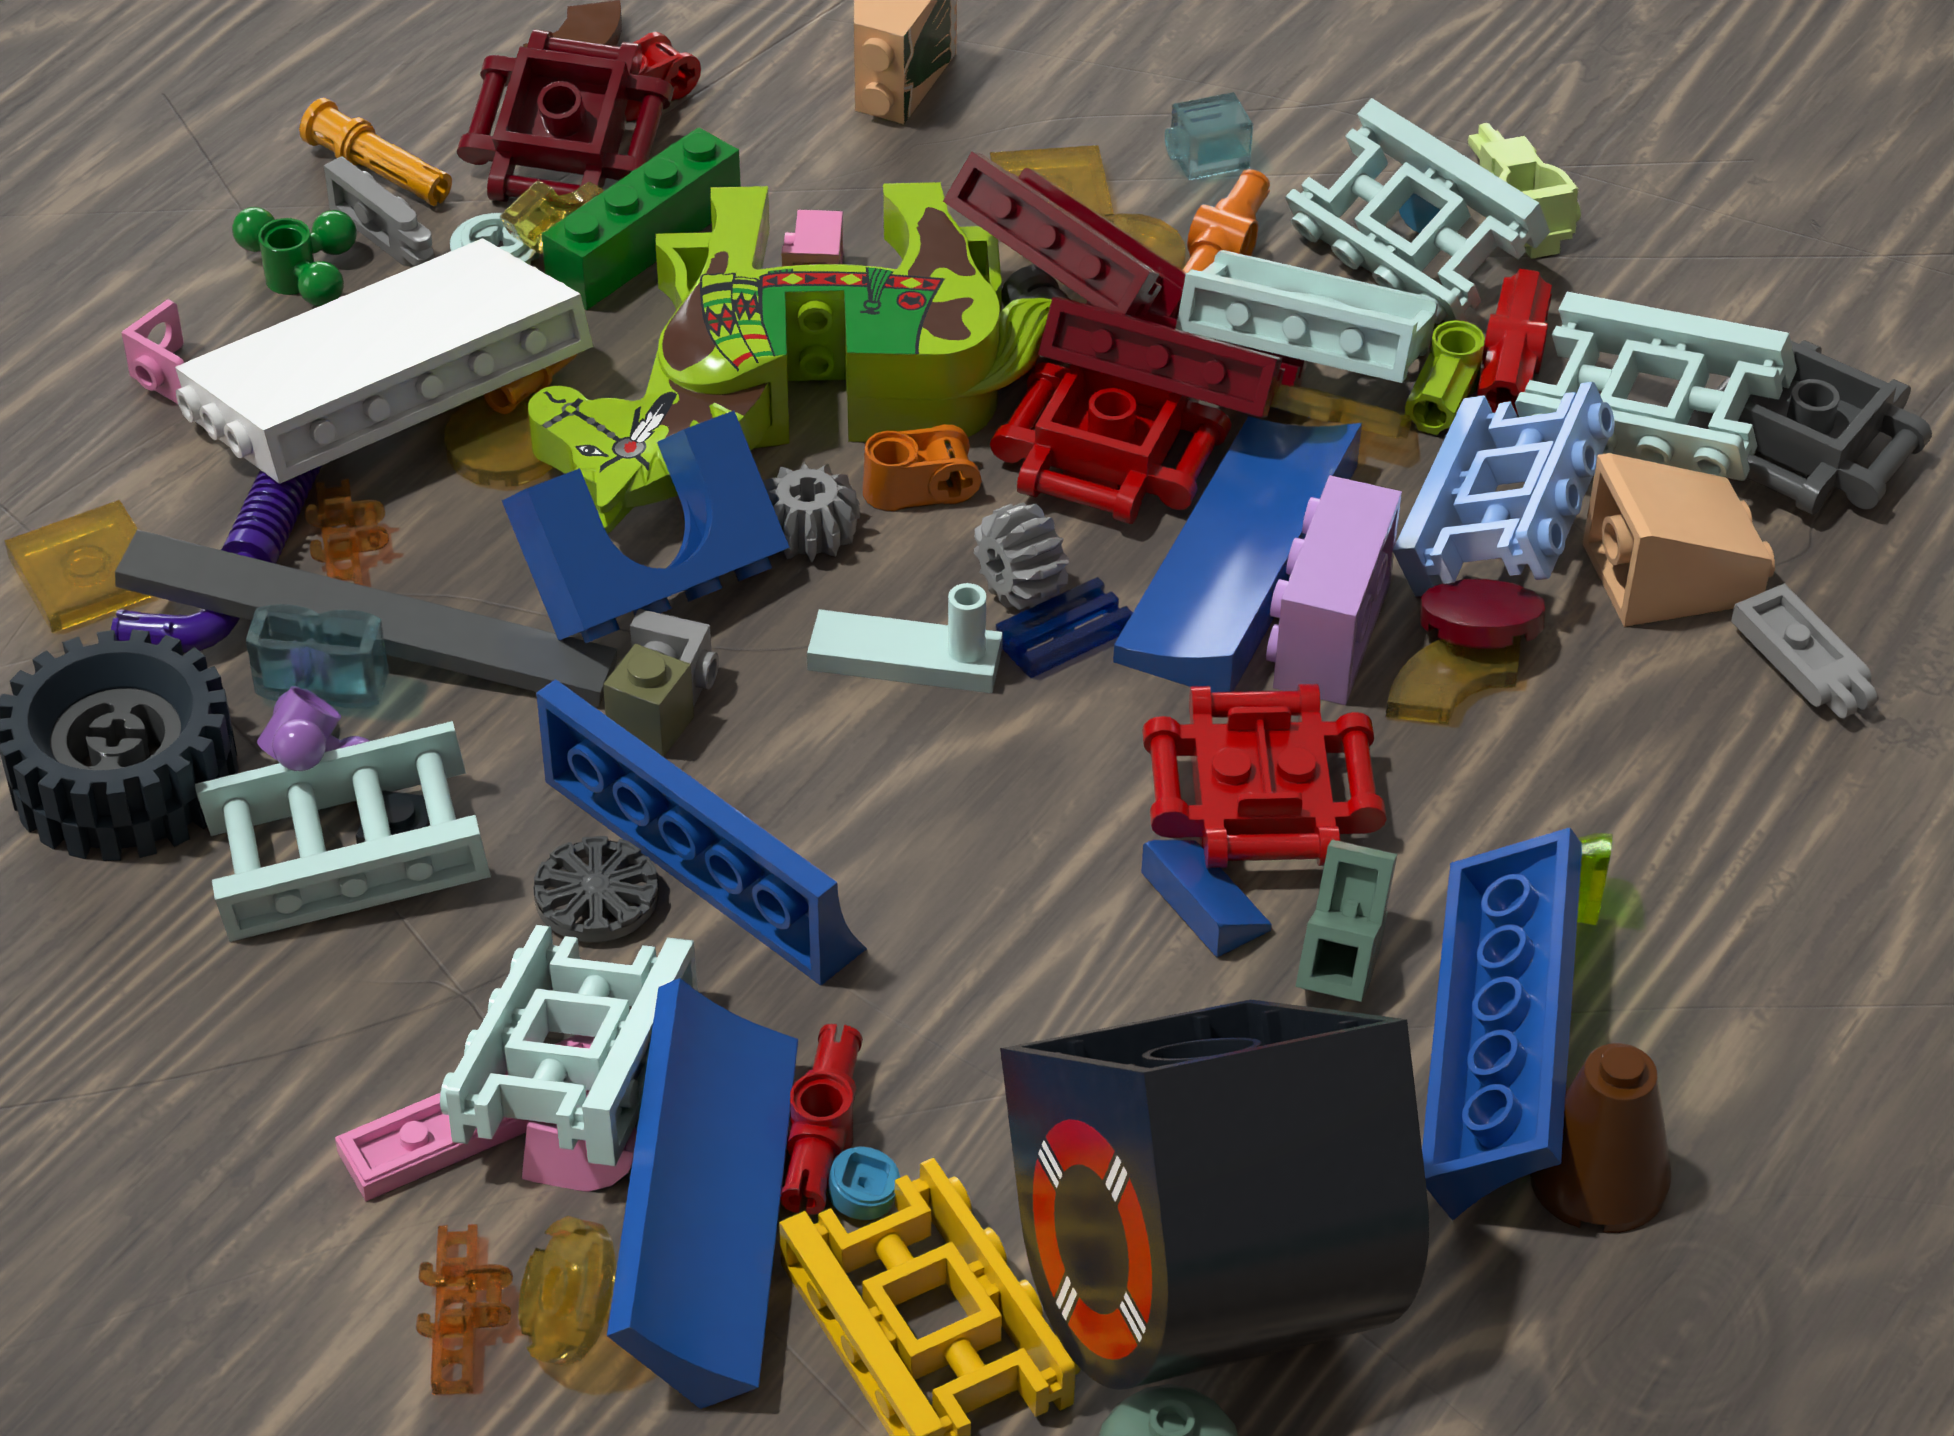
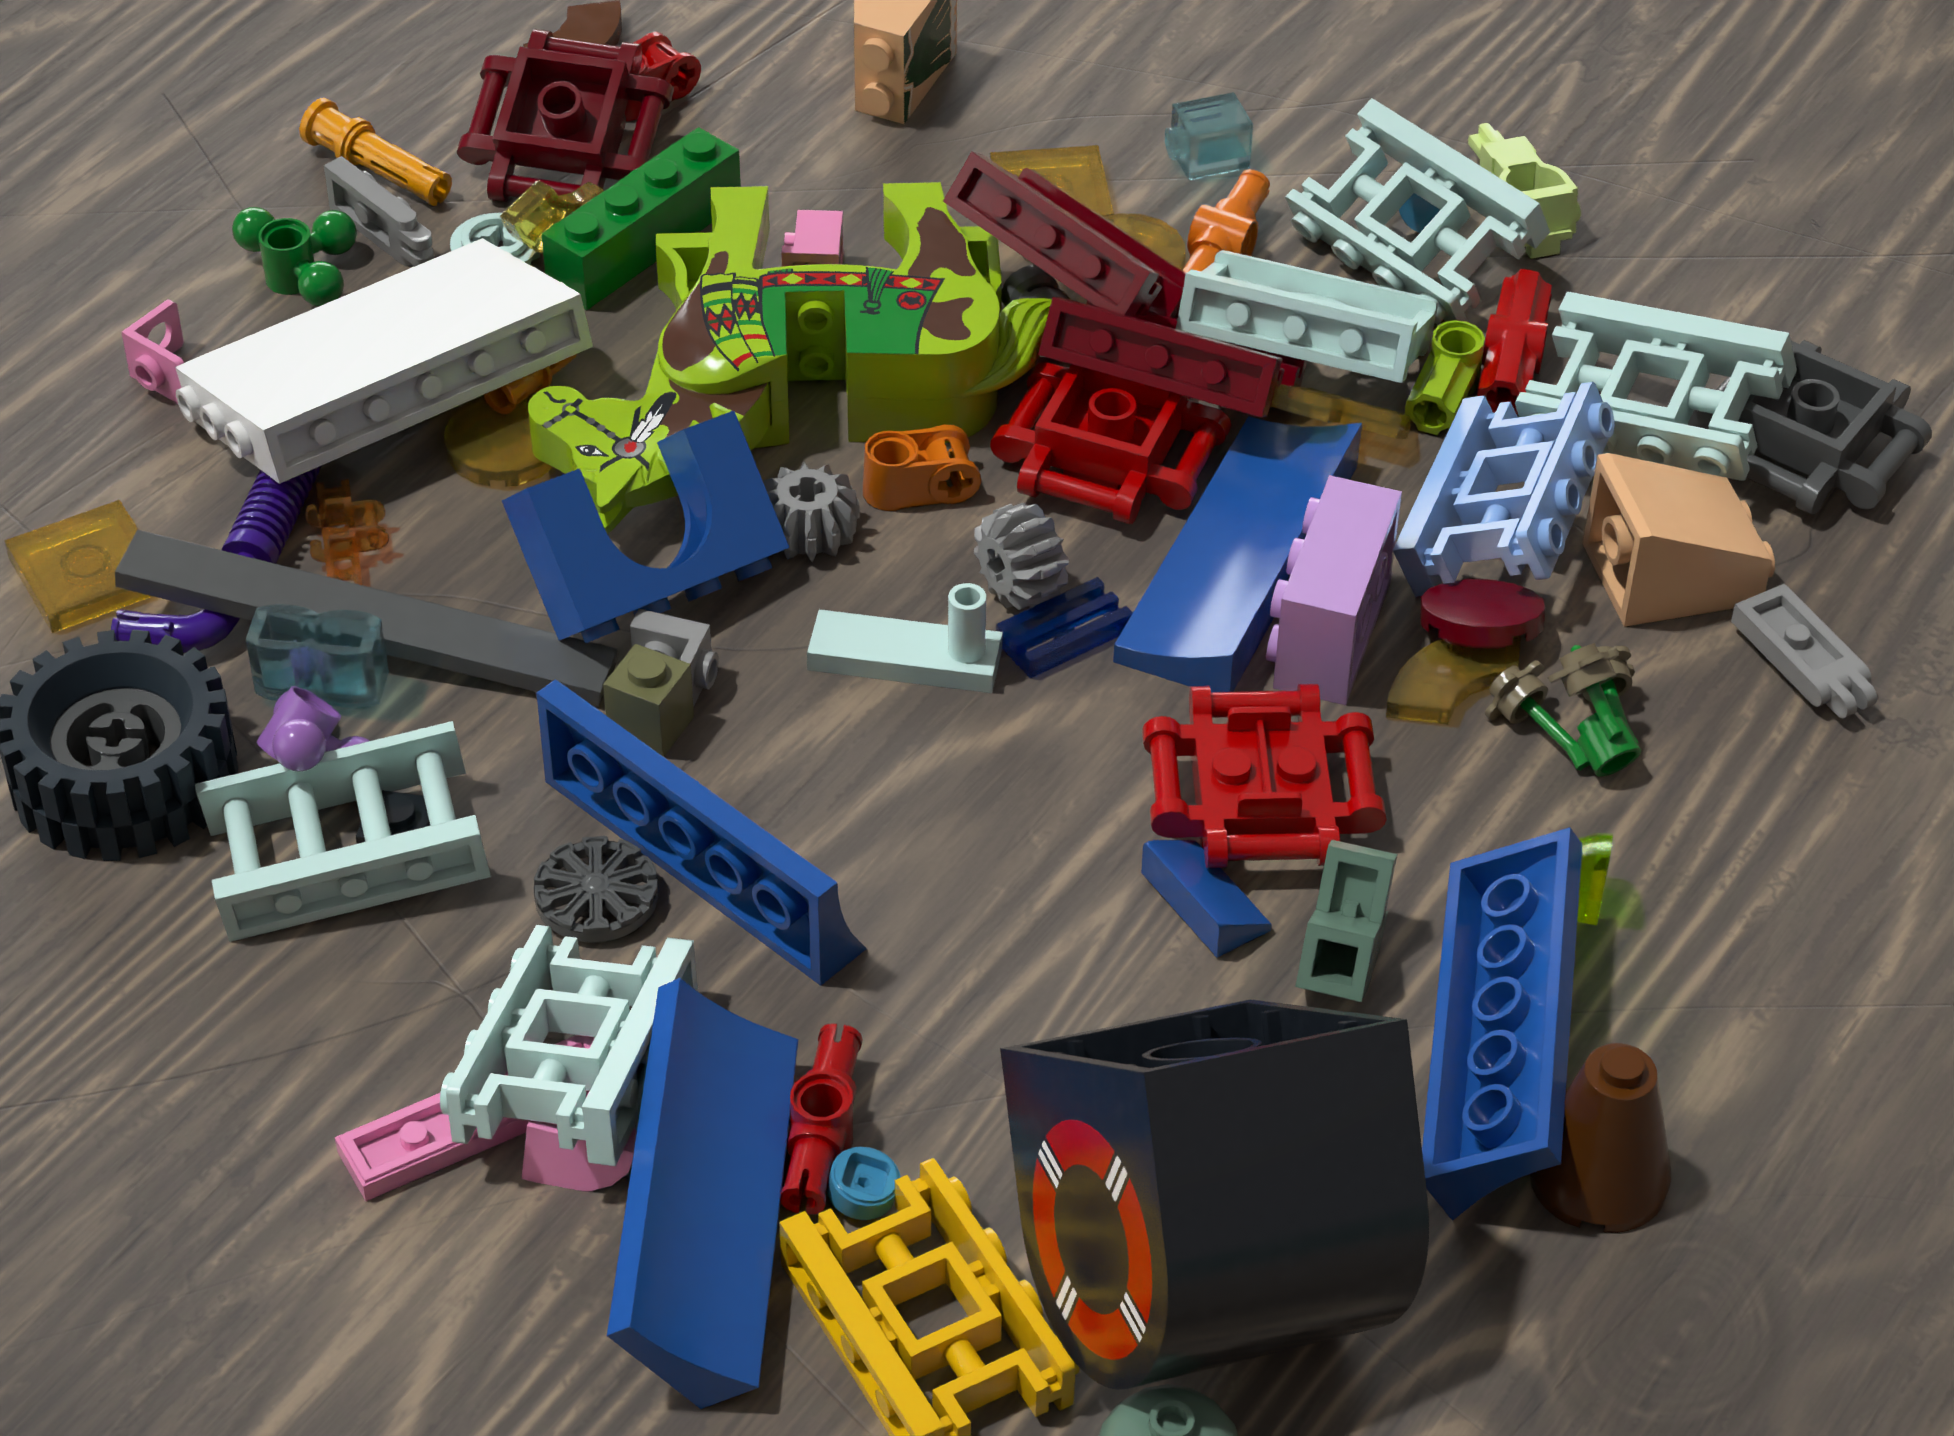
clear orange piece [416,1224,513,1395] -> none
clear yellow tile [518,1216,616,1367] -> none
none -> plant [1485,643,1641,777]

